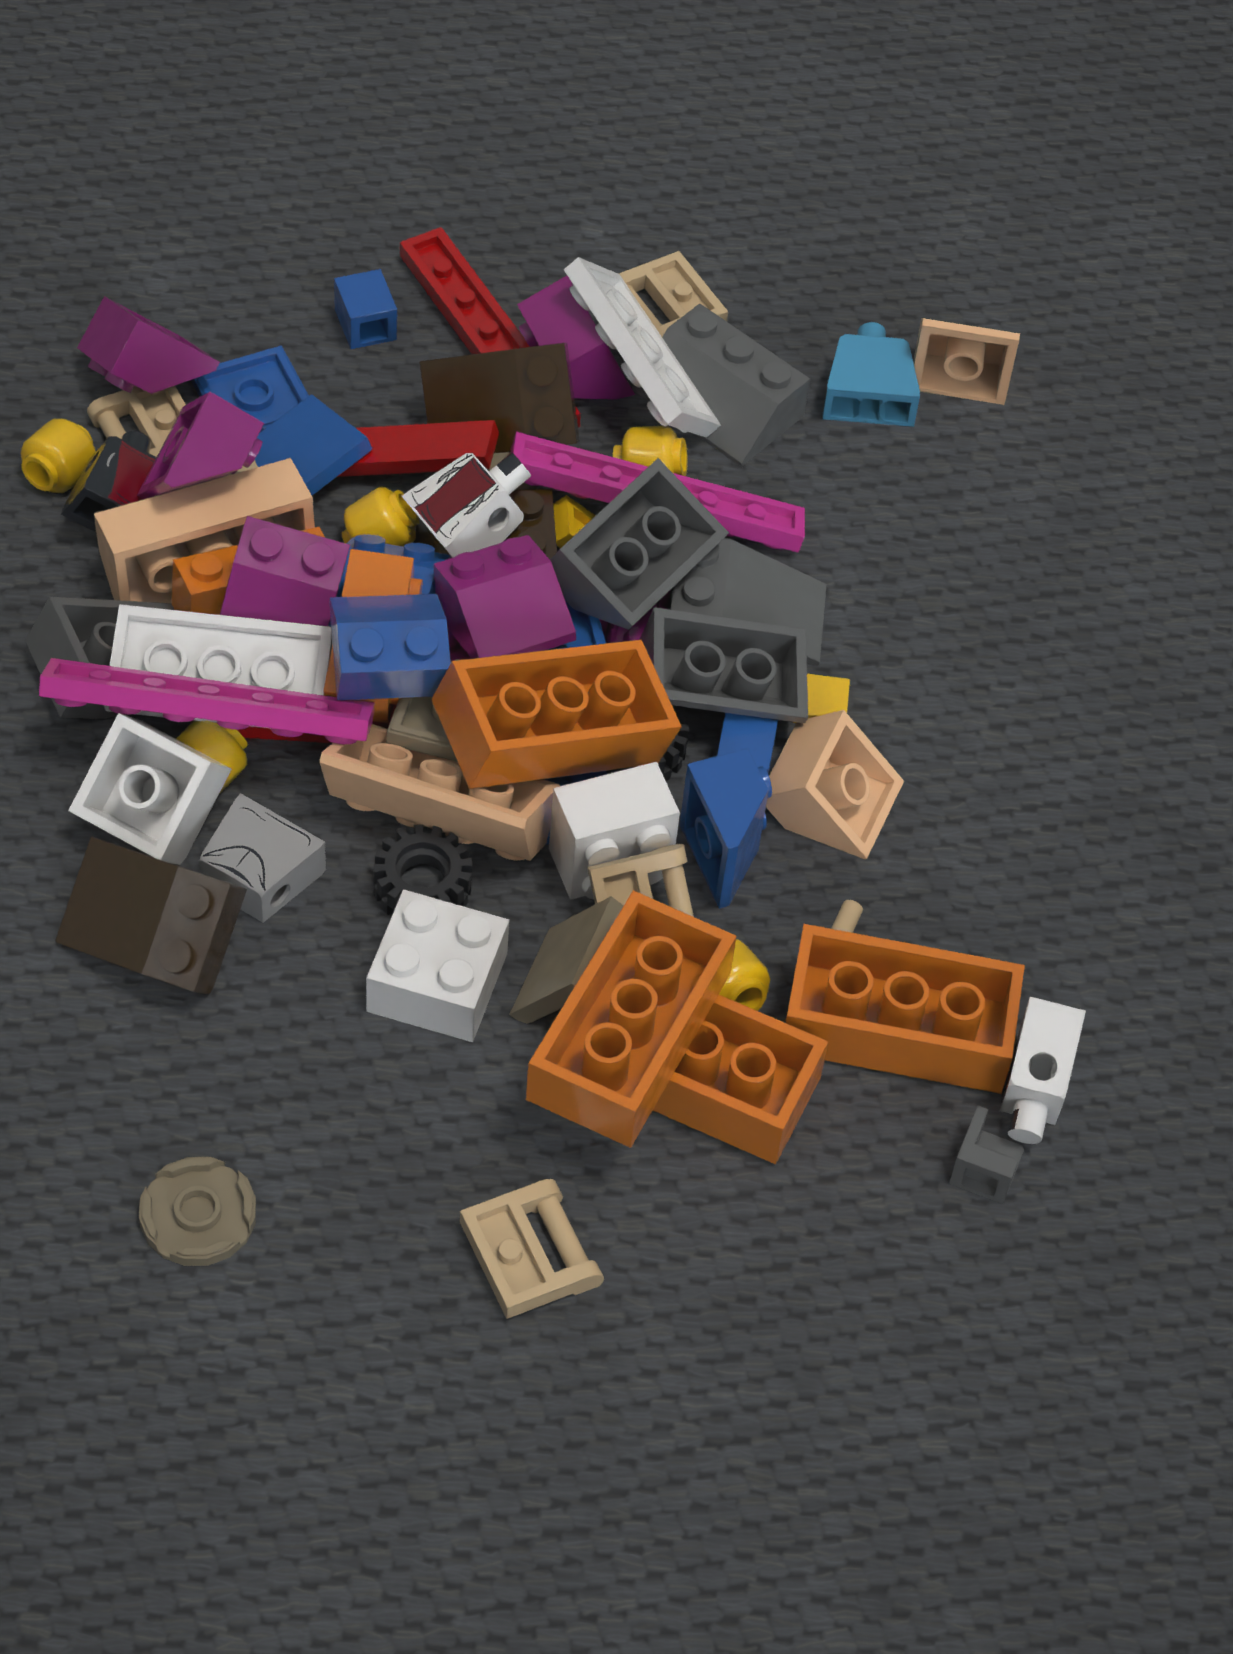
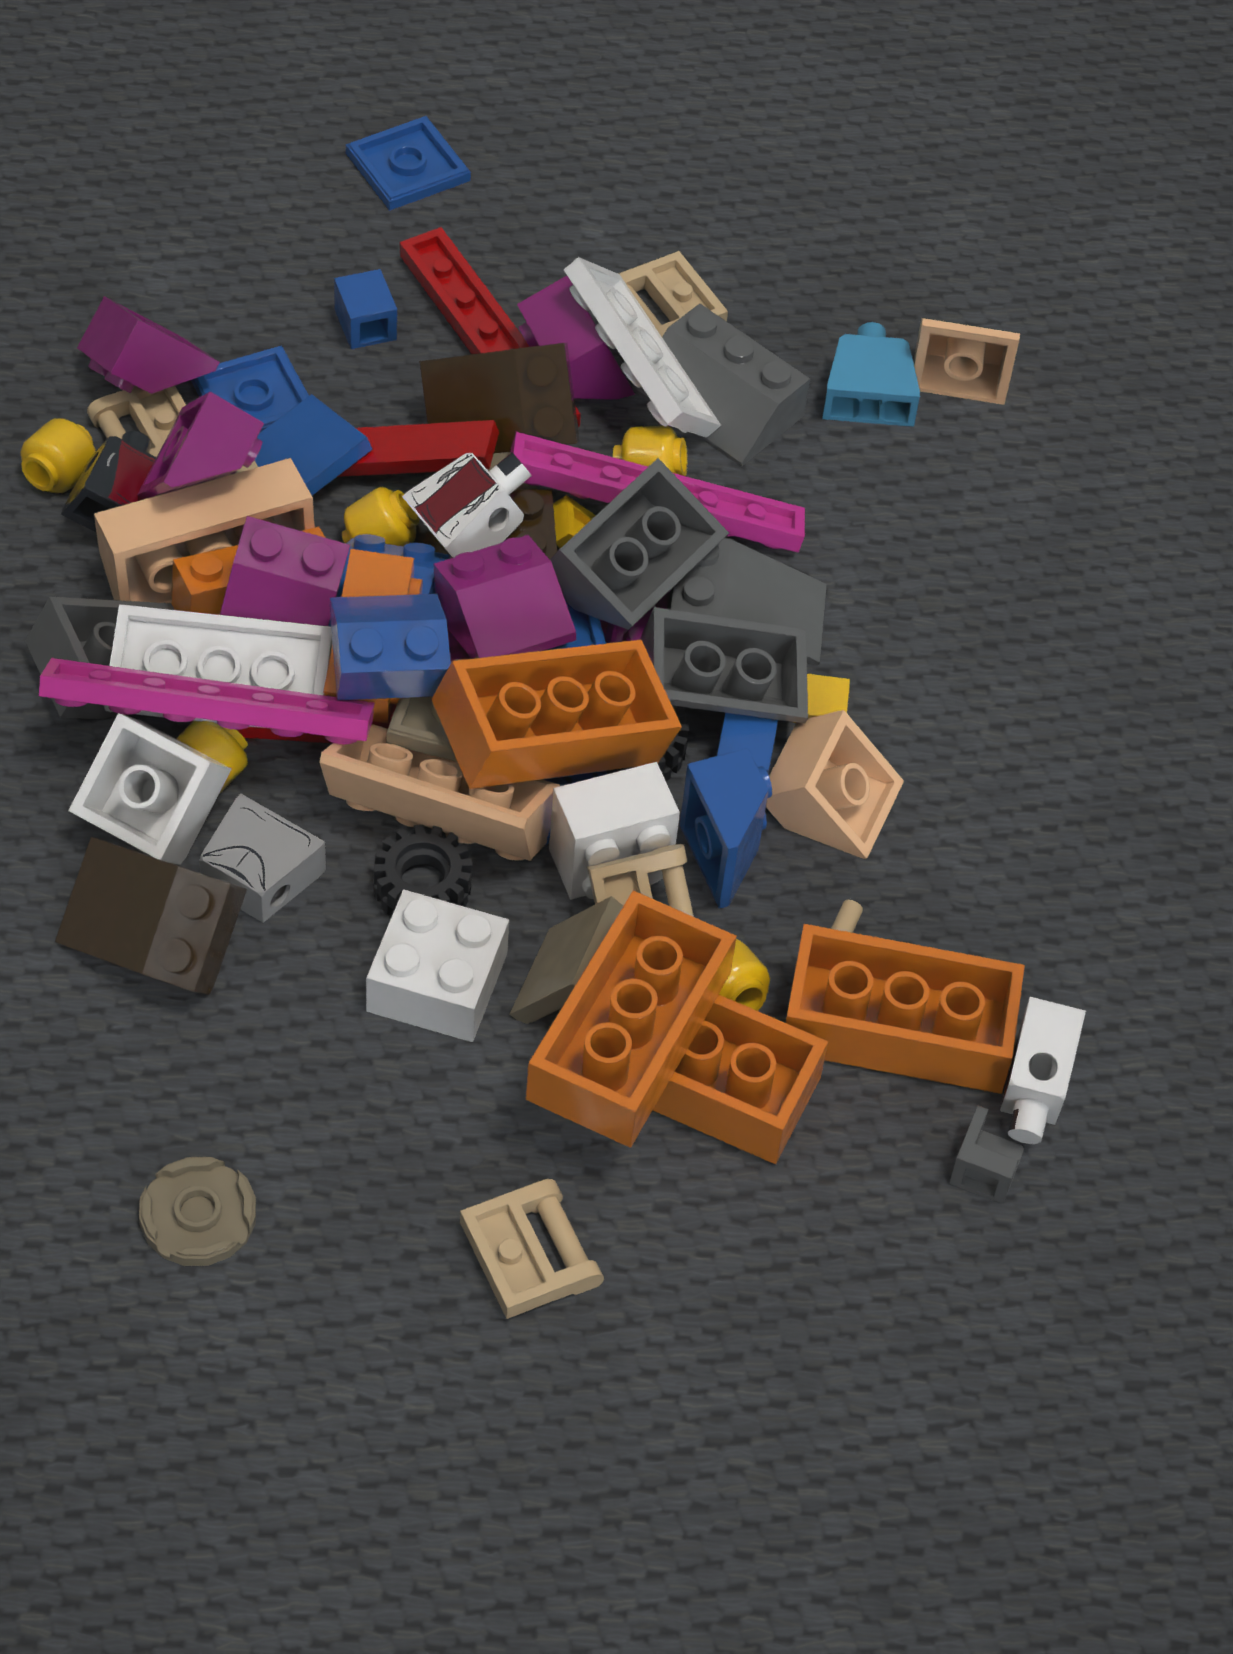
none -> blue tile [346,116,471,211]

